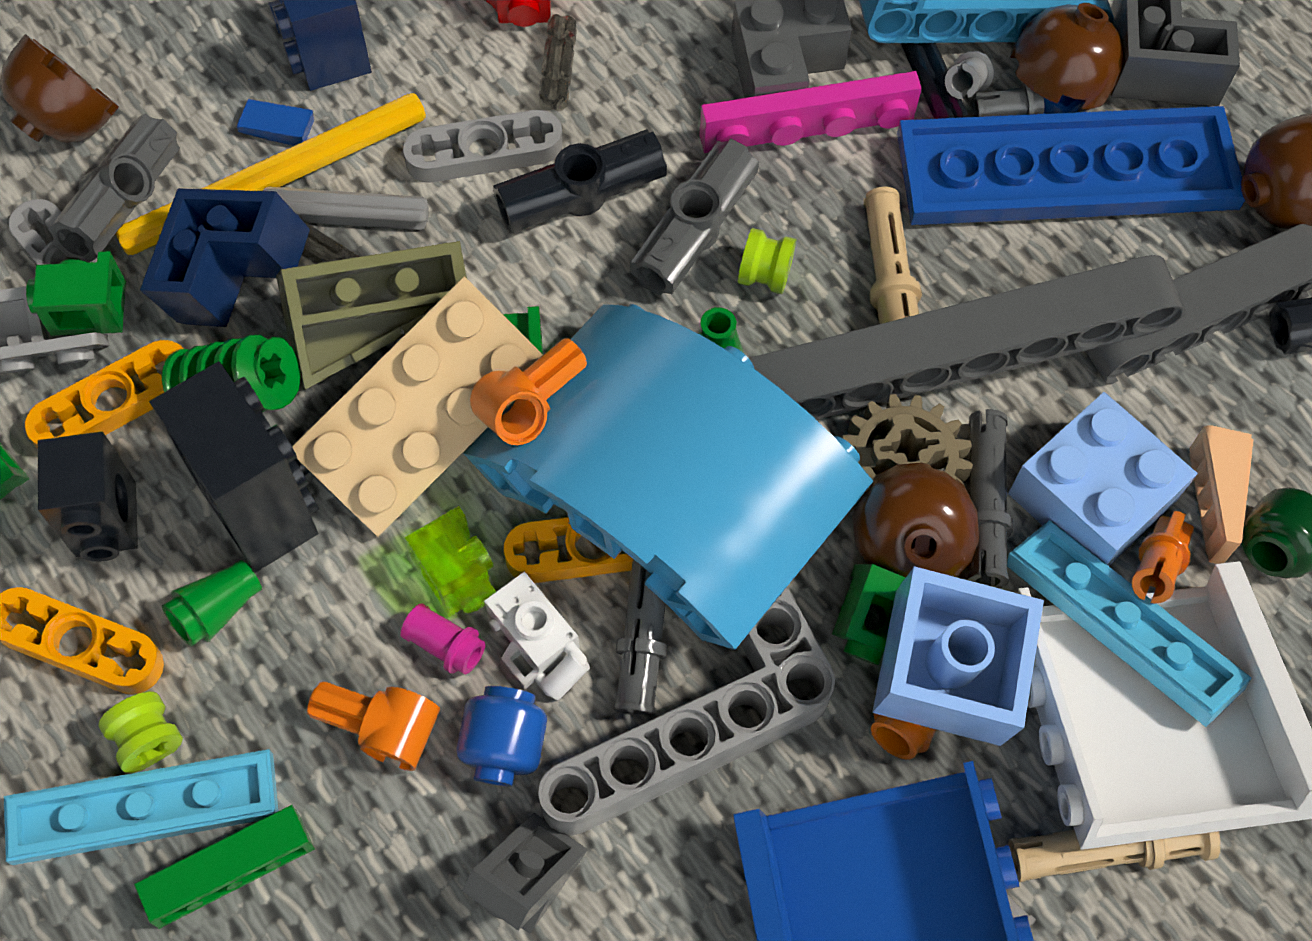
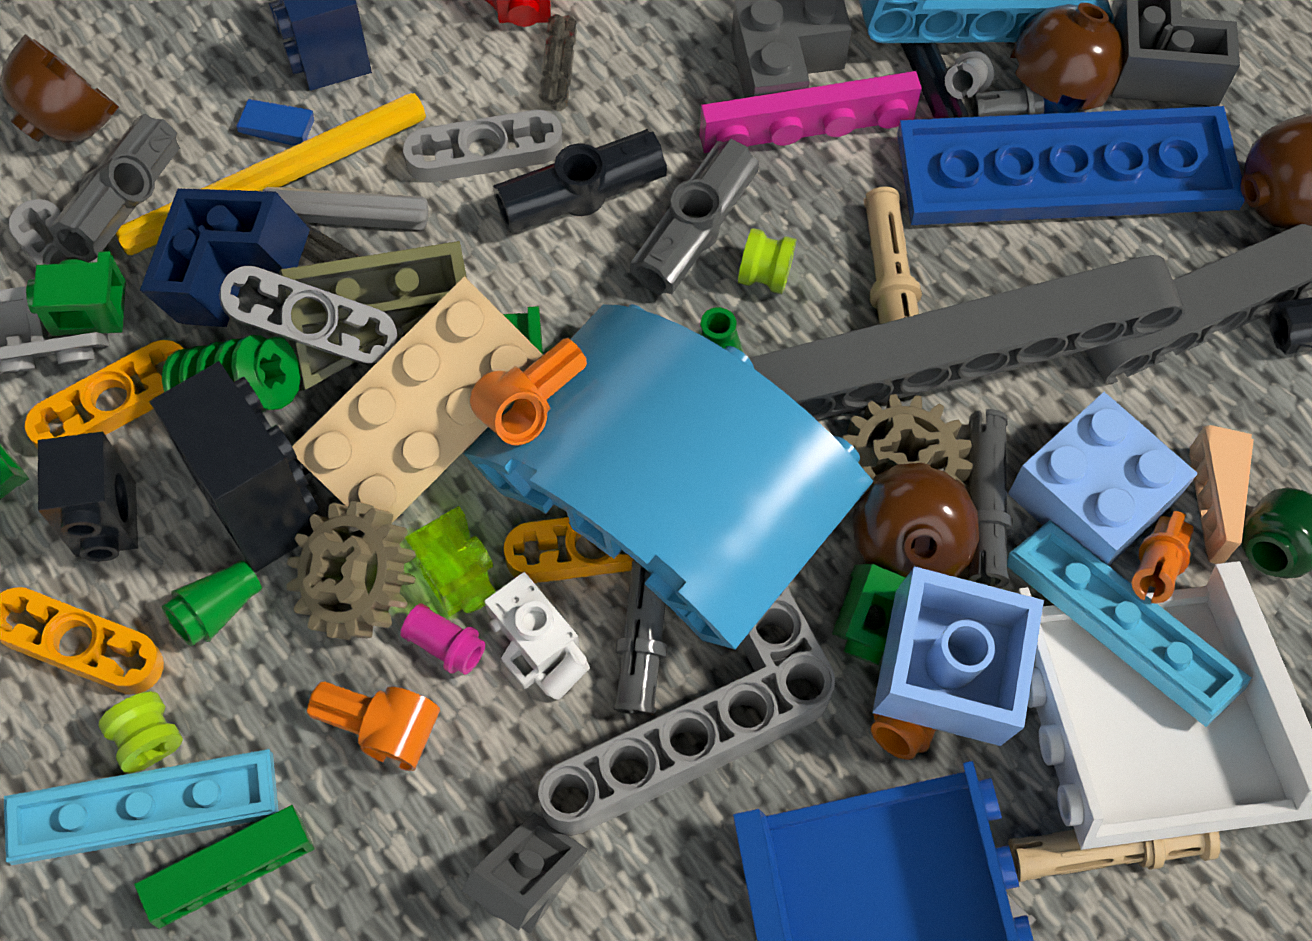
blue head [456,686,547,787] -> none
none -> light grey beam [219,266,397,364]
none -> dark tan gear [286,501,416,640]

